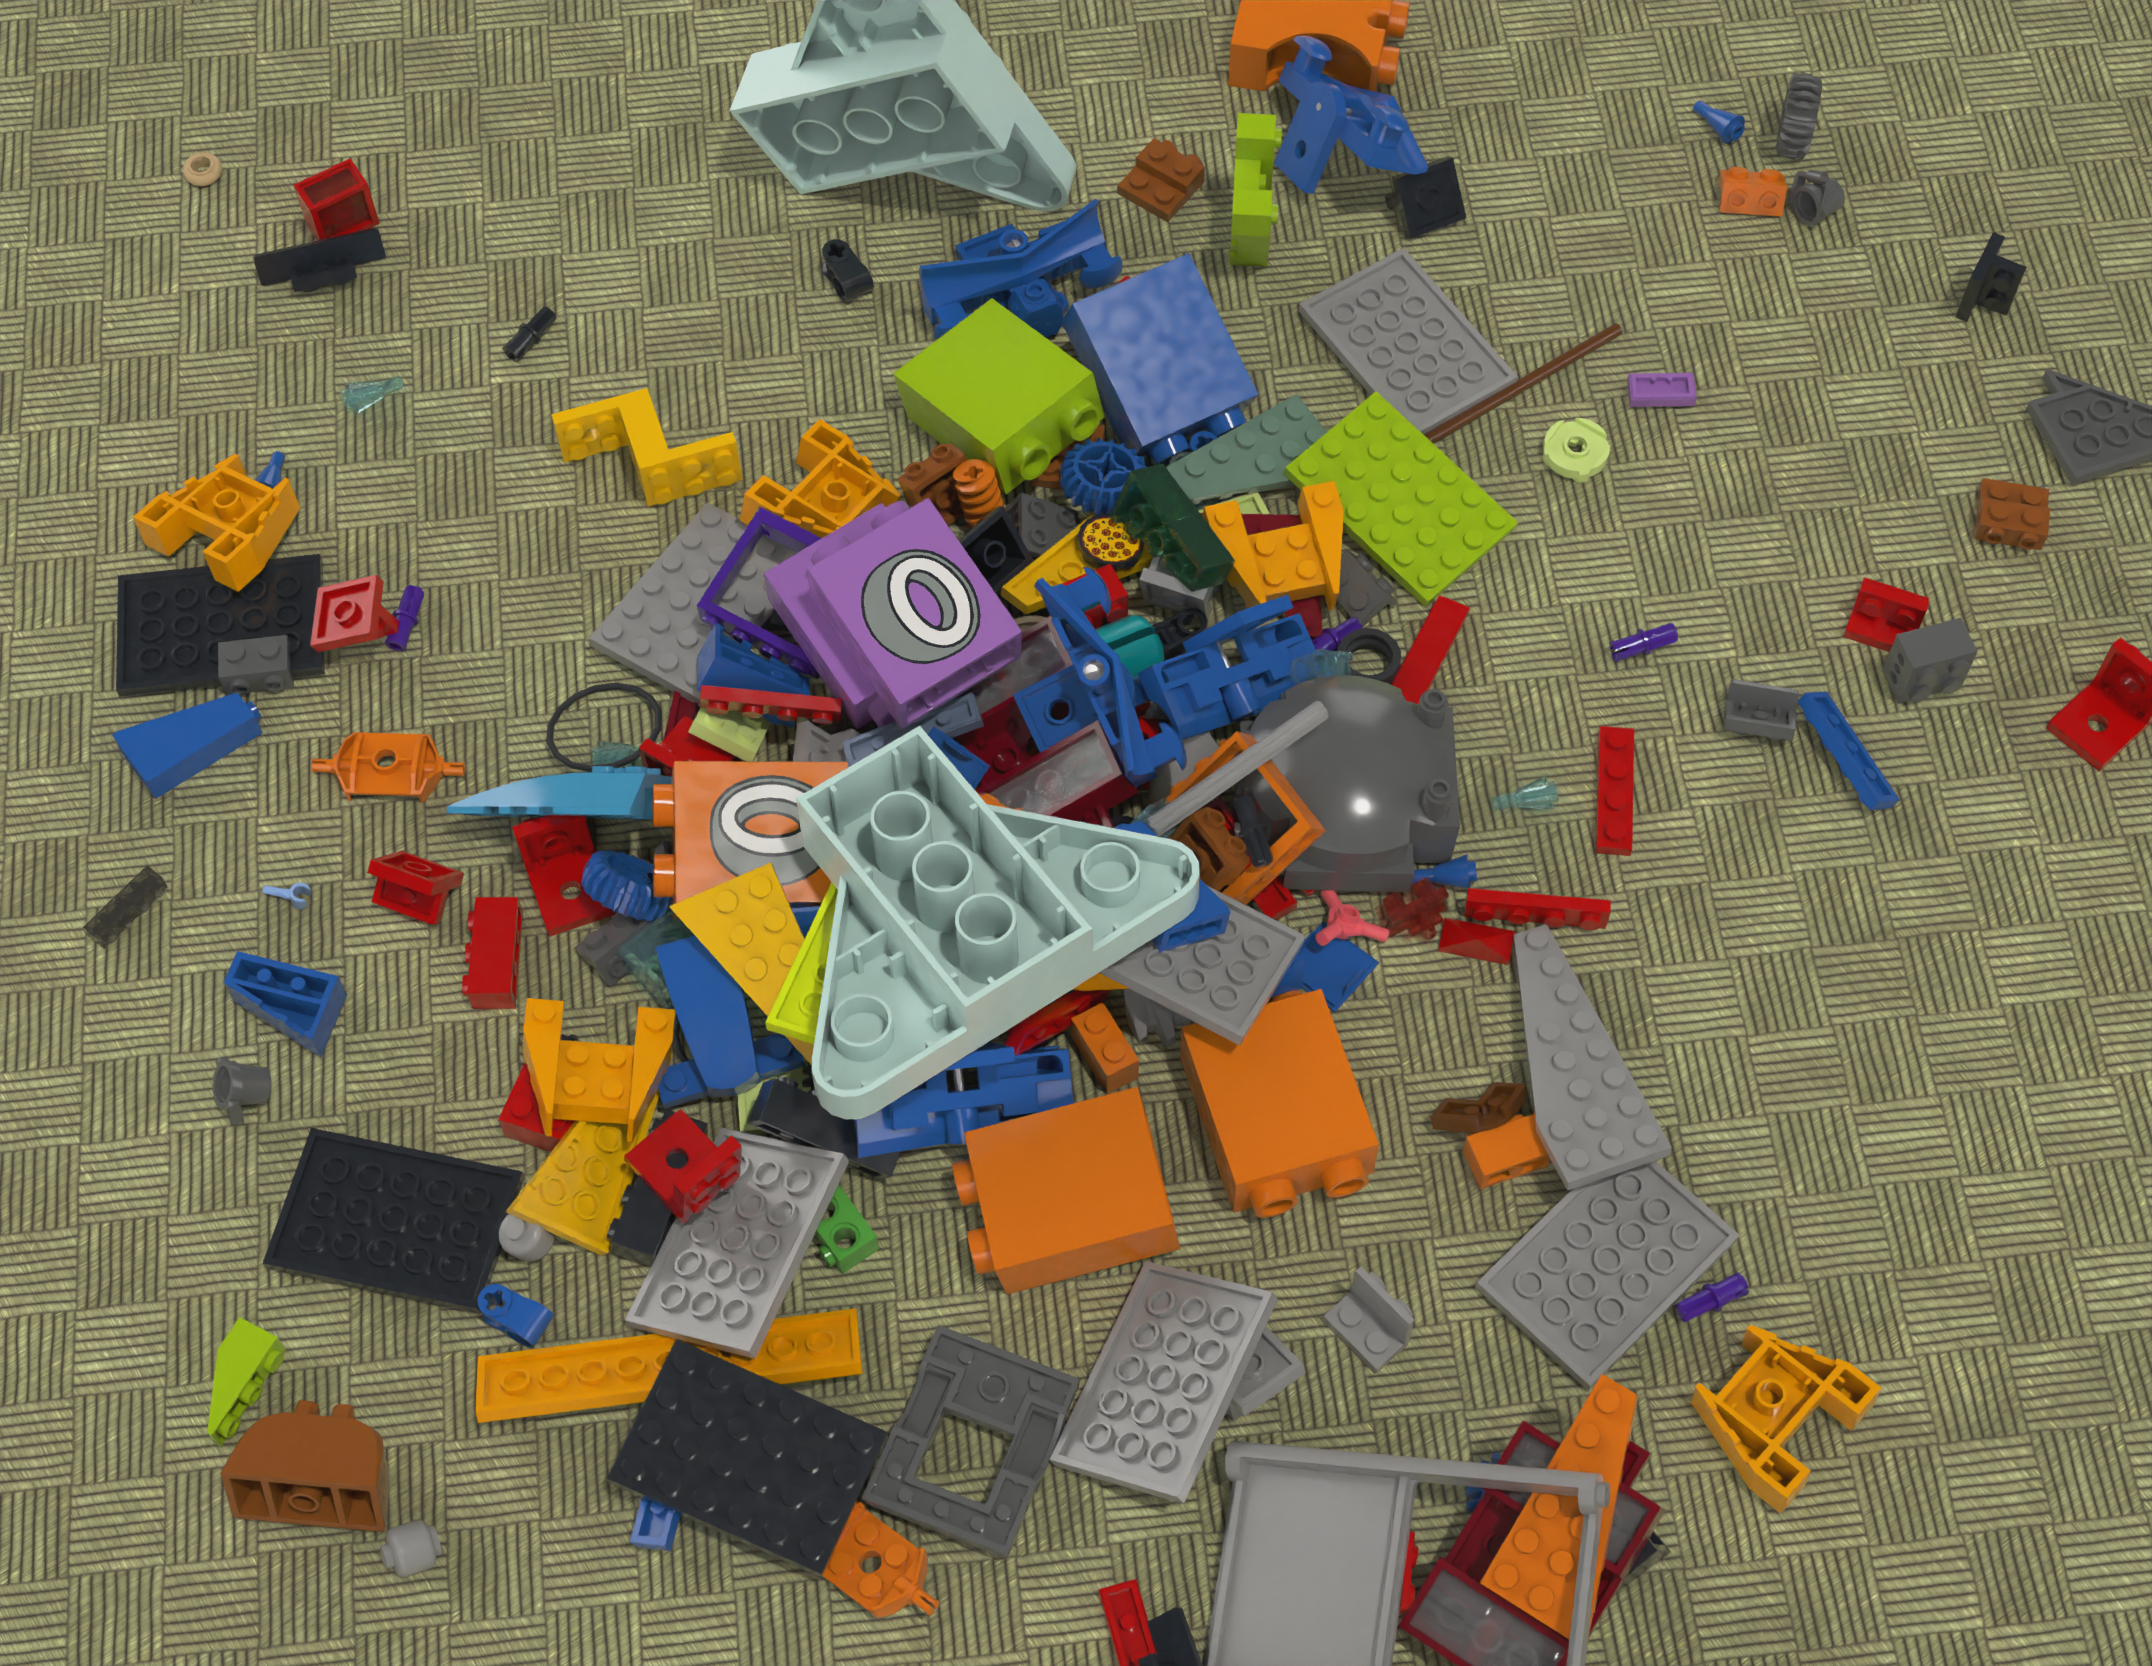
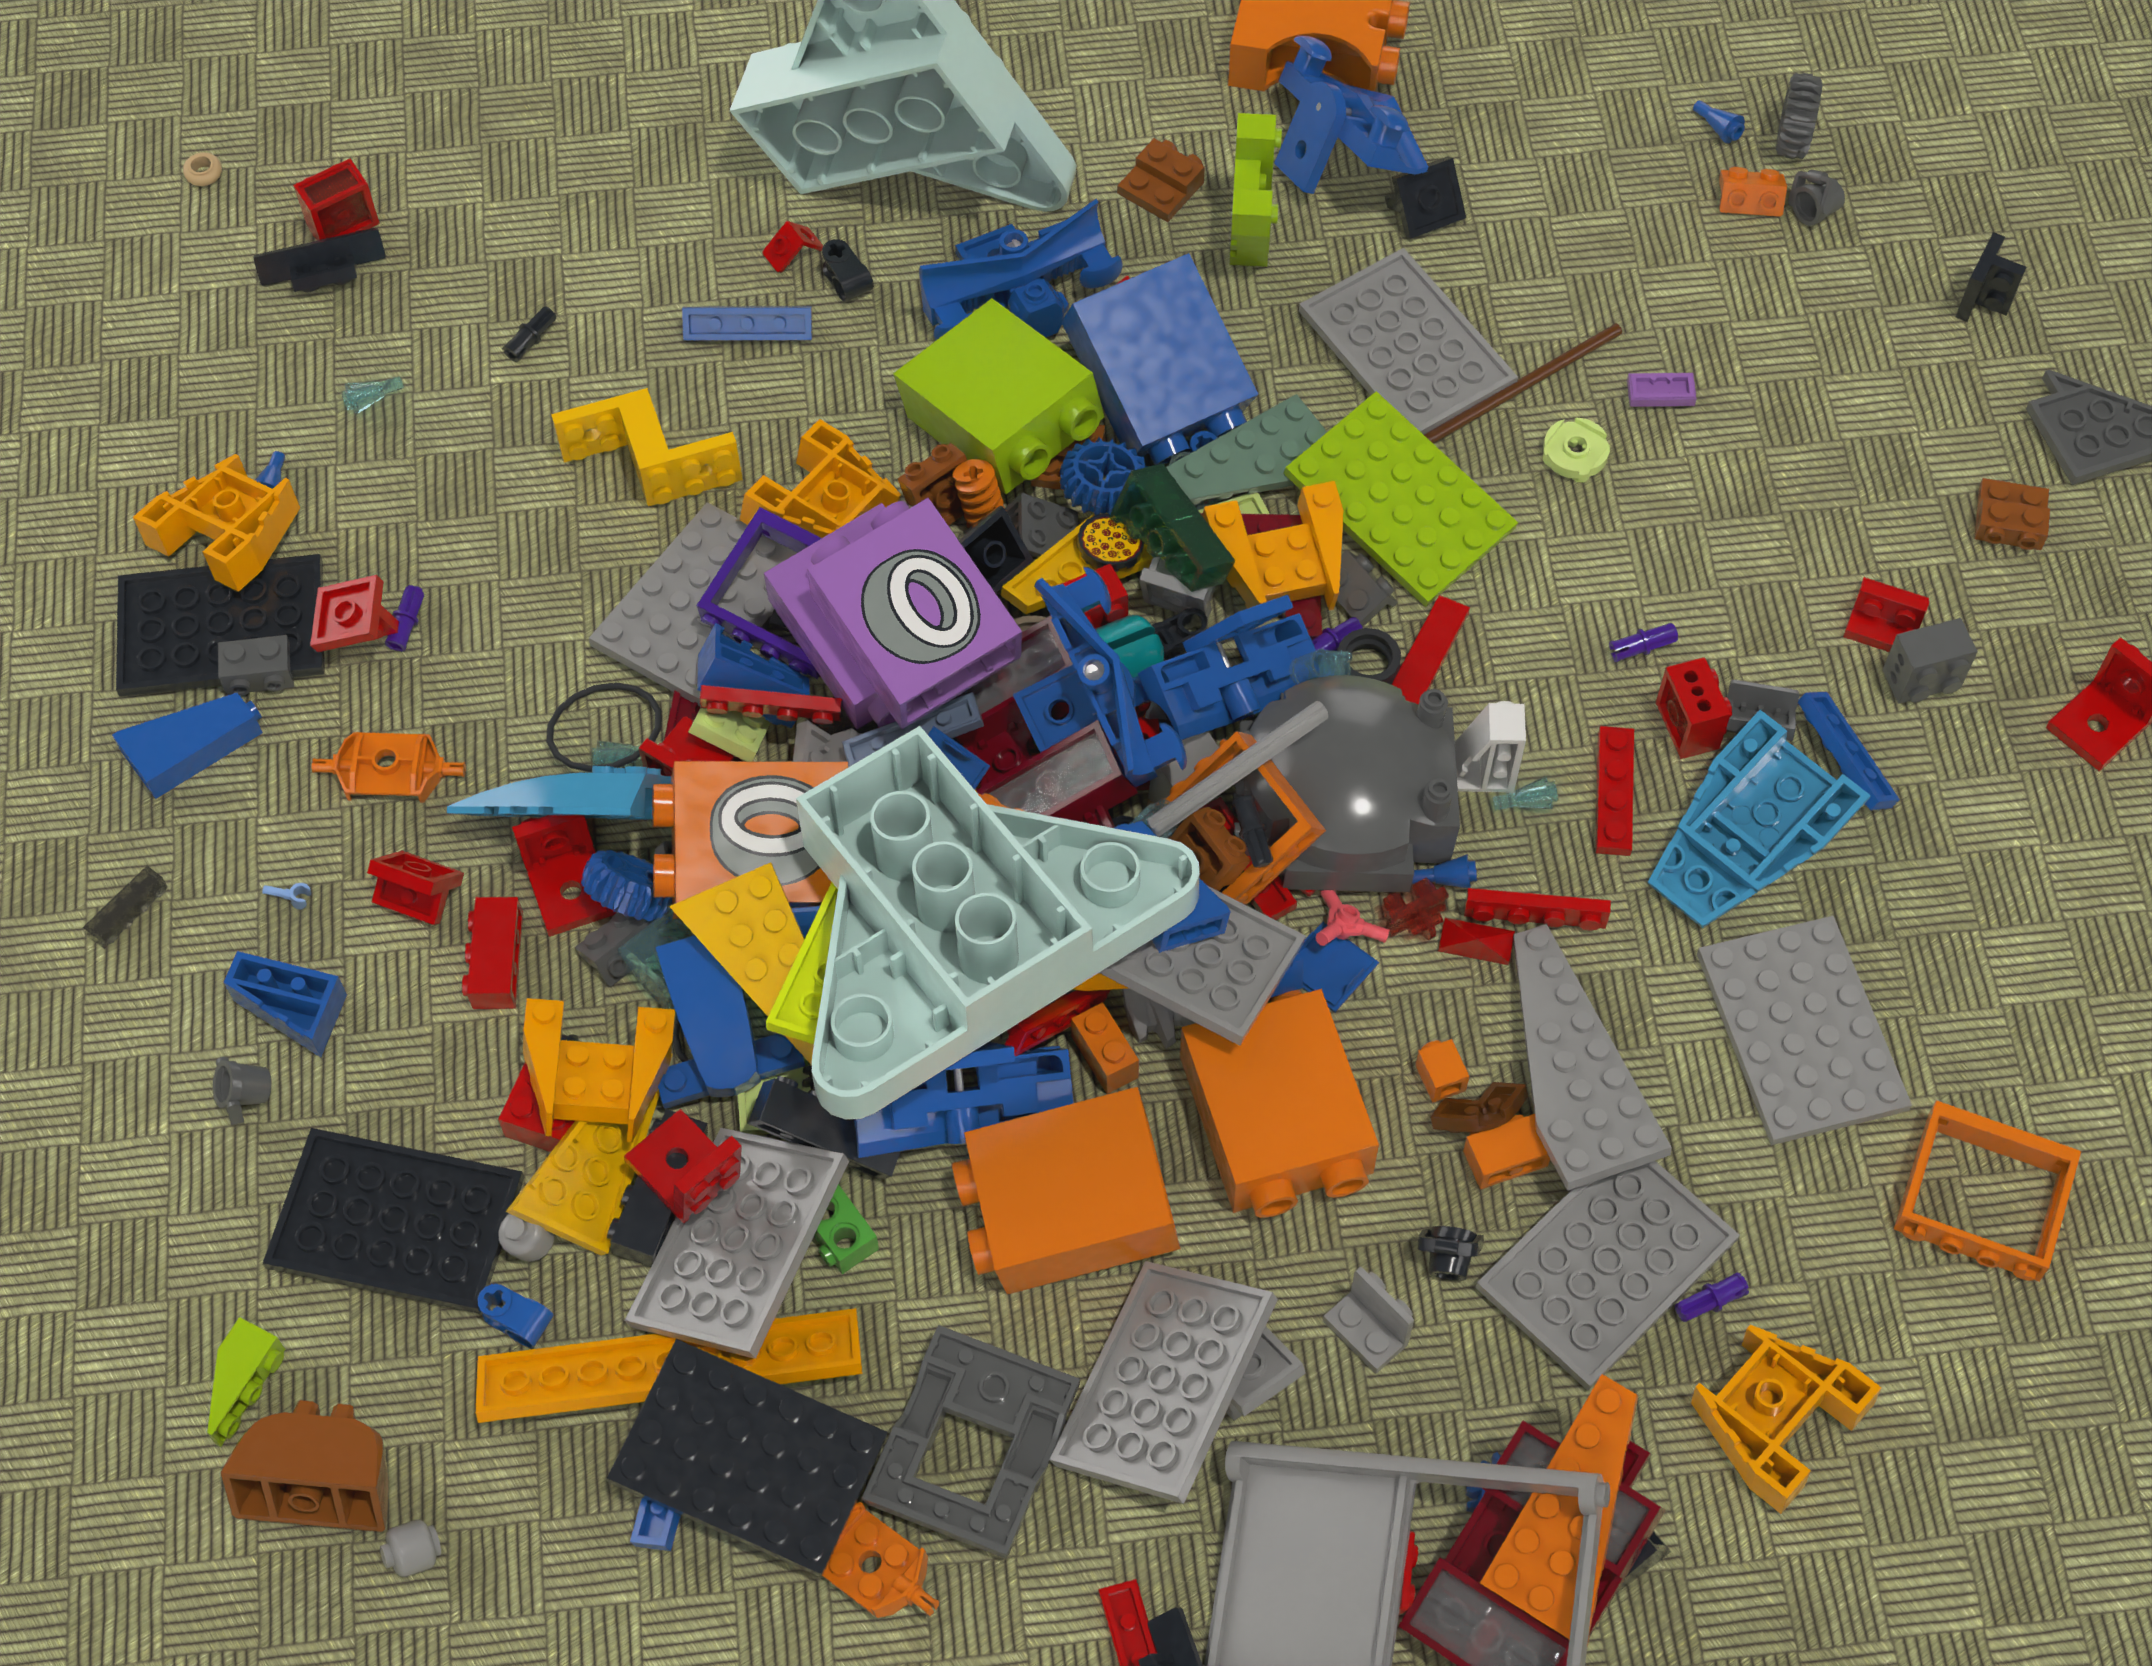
none -> blue plate [682,306,813,340]
none -> red bracket [762,221,823,273]
none -> orange brick [1415,1039,1470,1103]
none -> black piece [1418,1226,1484,1281]
none -> white wedge [1455,701,1526,793]
none -> dark azure wedge [1648,710,1871,928]
none -> red piece [1655,657,1732,759]
none -> light grey plate [1697,916,1912,1145]
none -> orange window [1893,1100,2081,1282]

